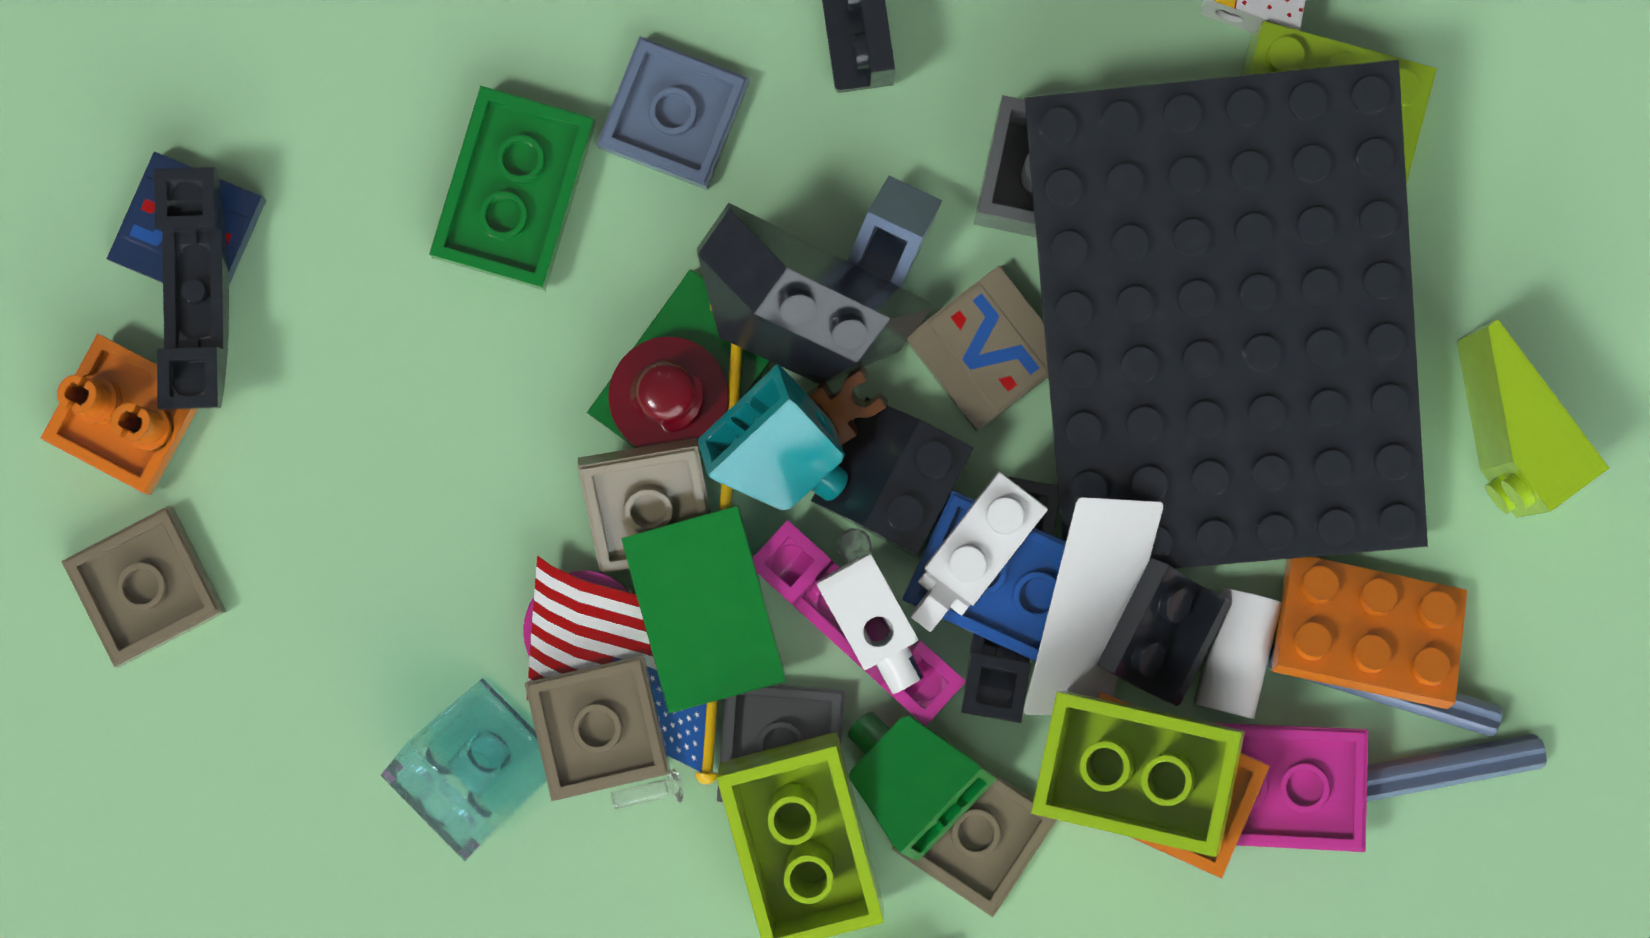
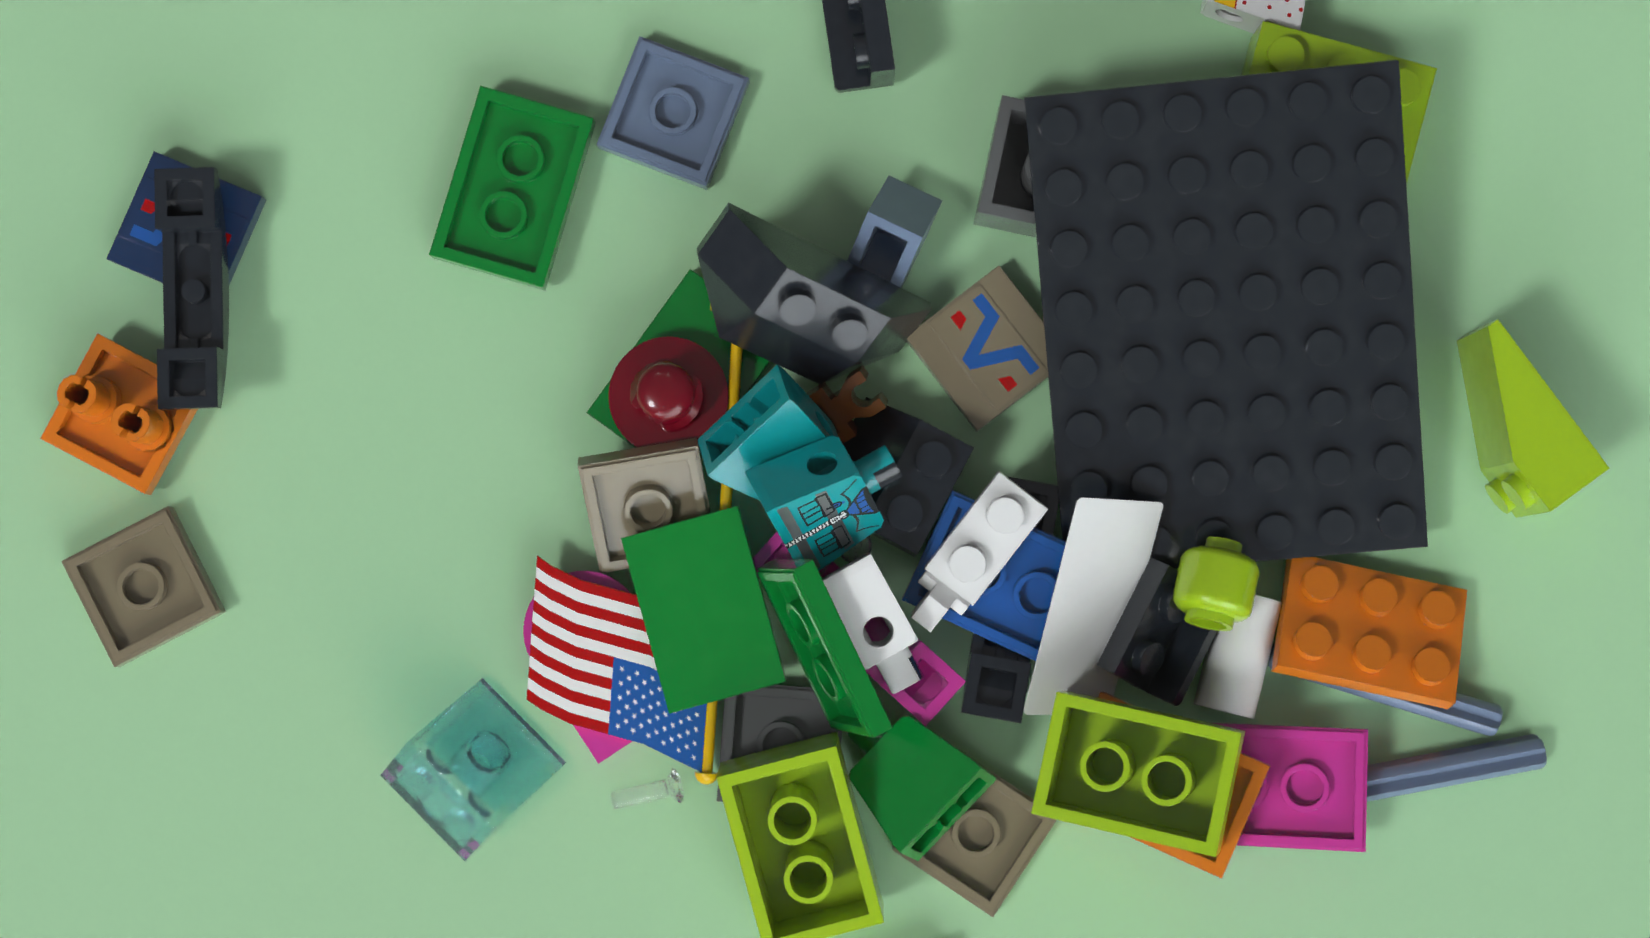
dark tan tile [525,655,671,801] -> none
none -> teal torso [745,436,902,571]
none -> green tile [757,559,893,738]
none -> lime head [1173,537,1259,631]

